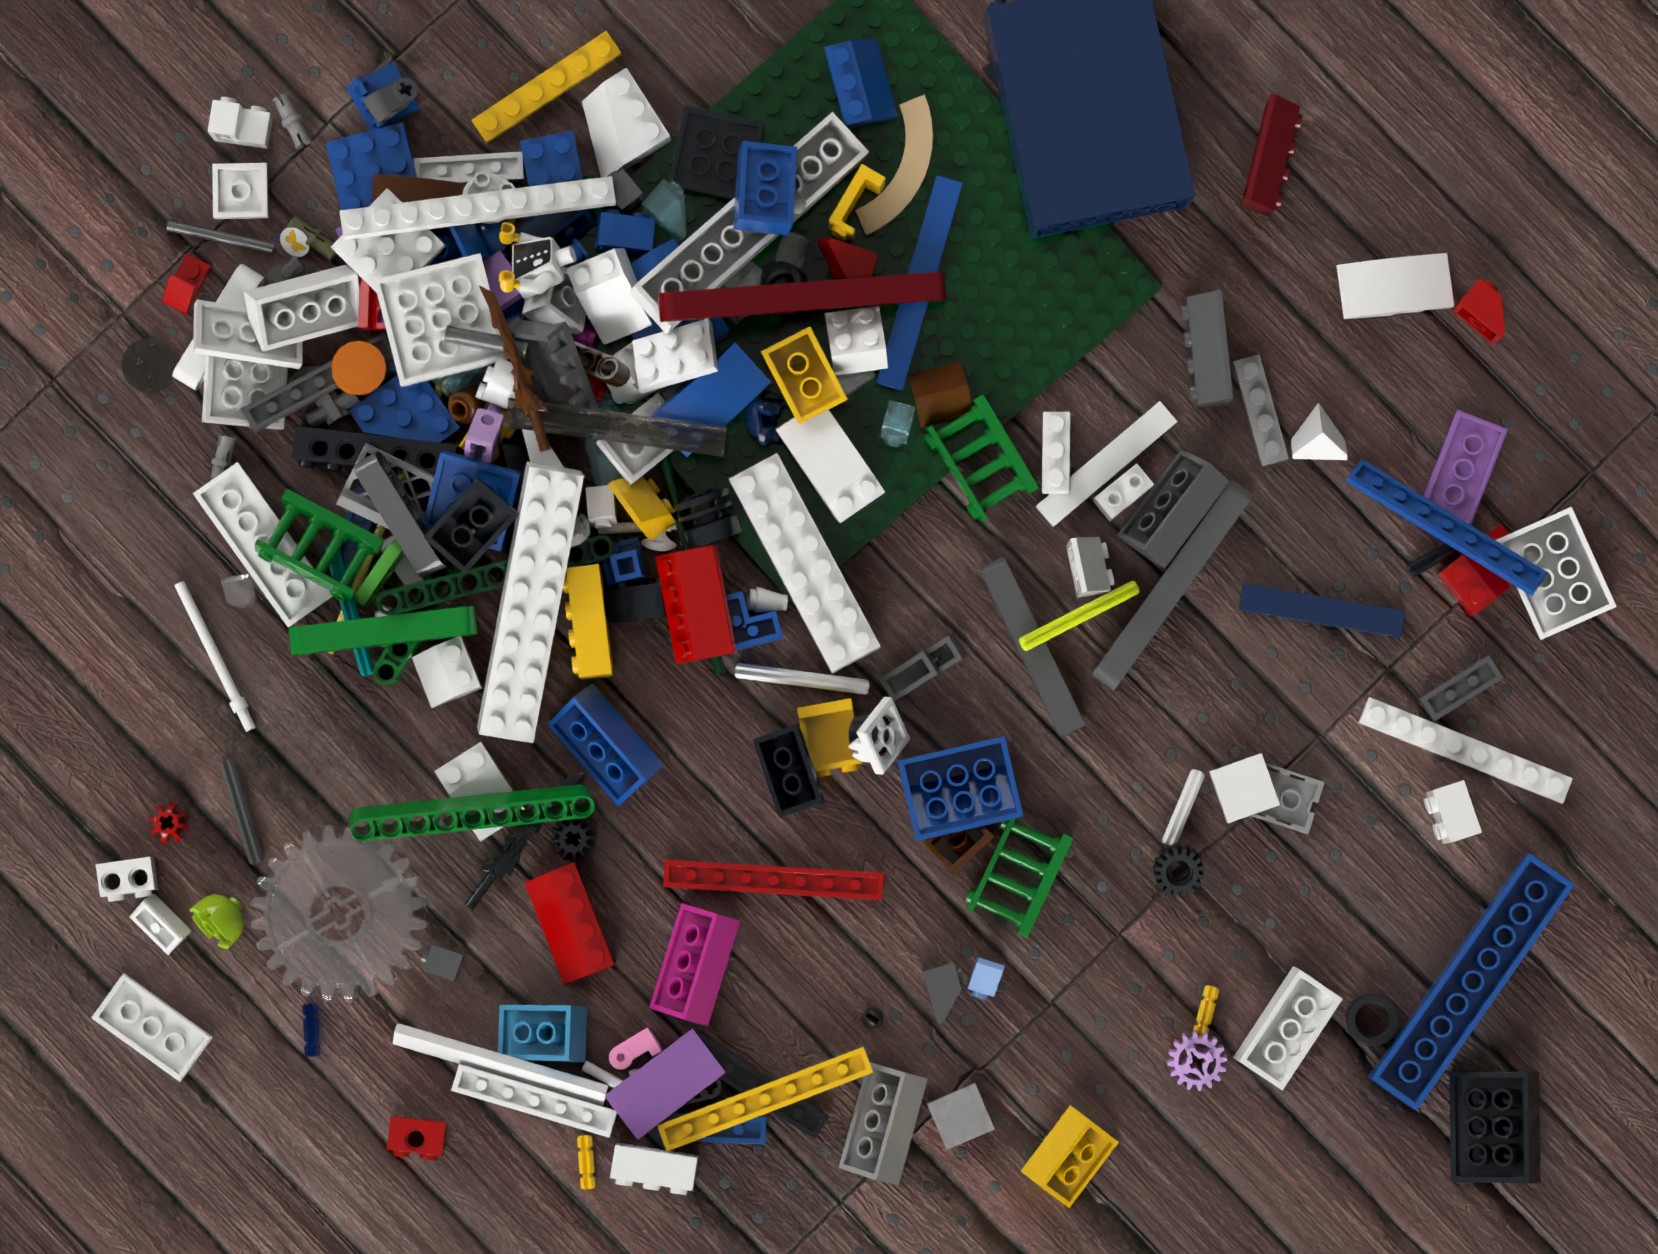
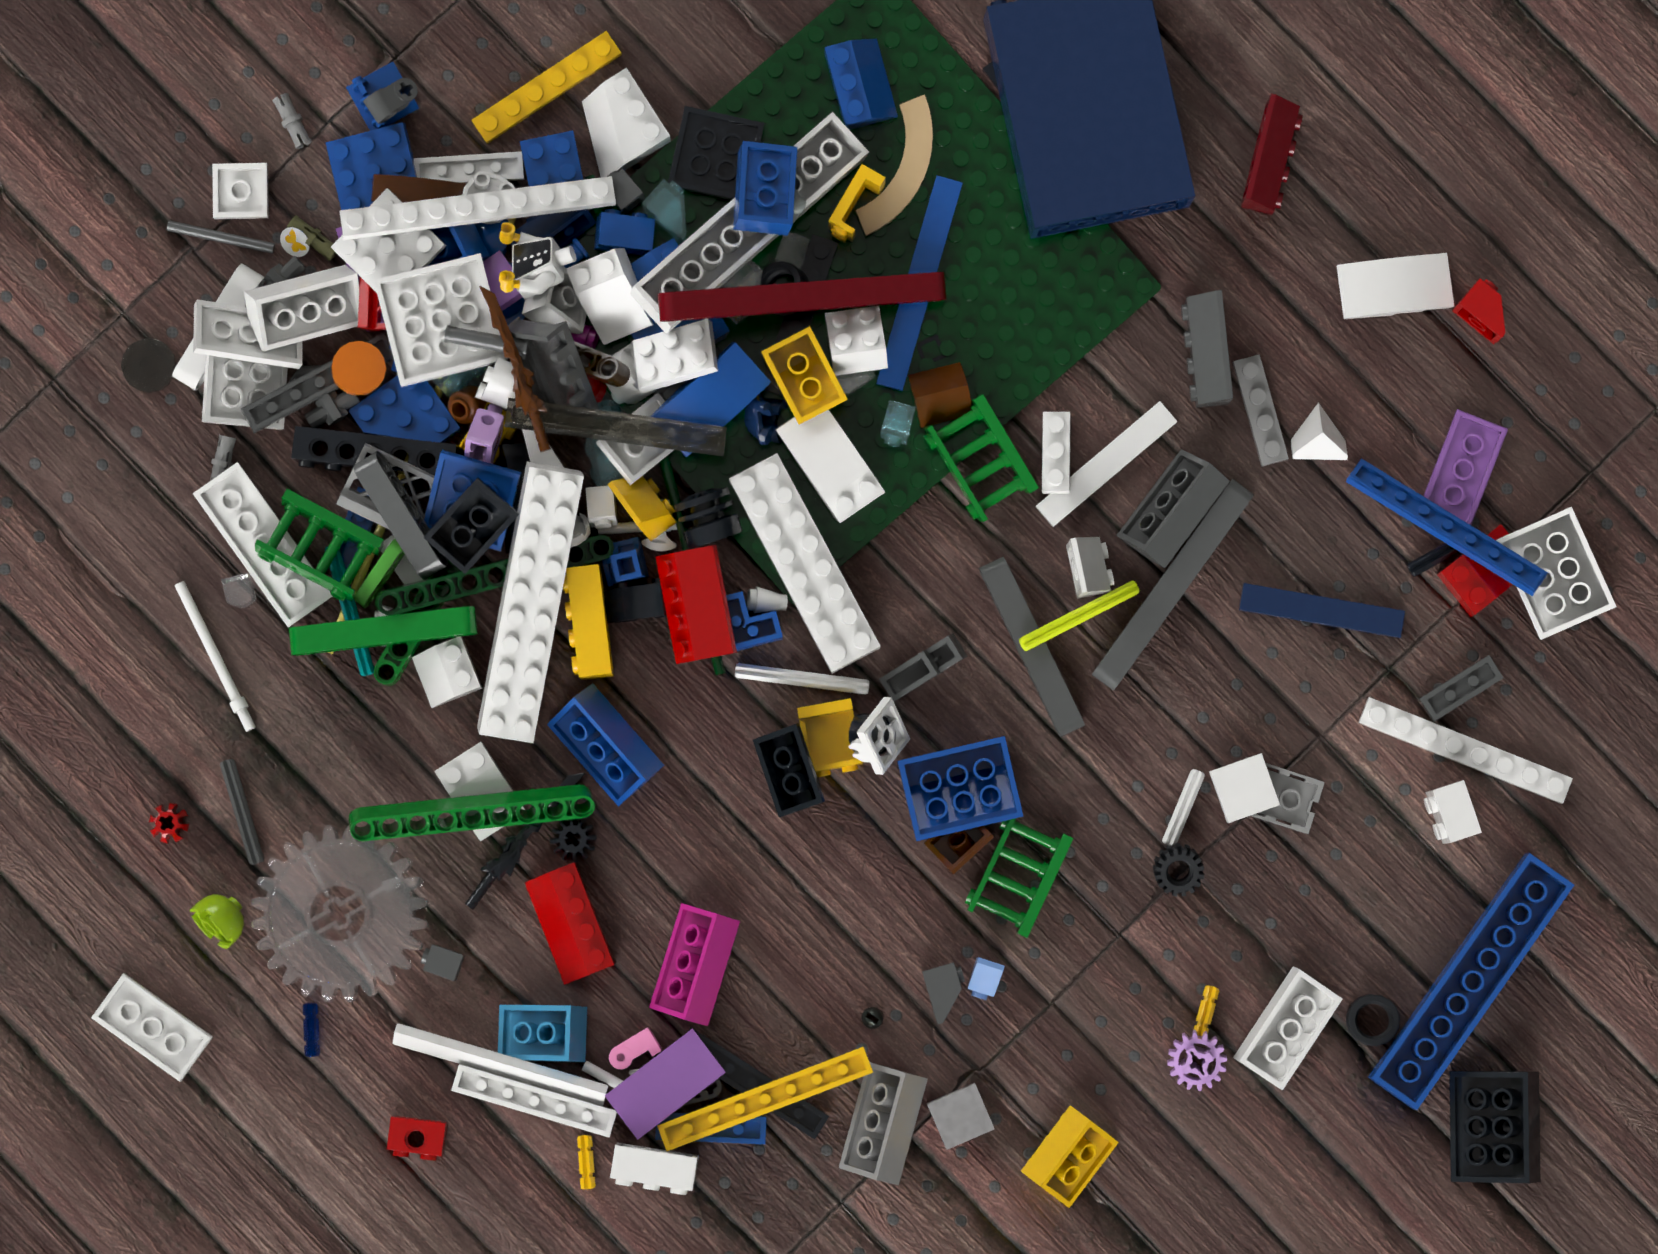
white brick [96,857,159,902] -> none
white slope [129,894,191,955] -> none
red slope [162,253,211,315] -> none
white brick [208,97,273,149] -> none
red plate [663,860,884,900] -> none
red slope [818,237,878,279] -> none
white brick [1093,464,1154,522] -> none

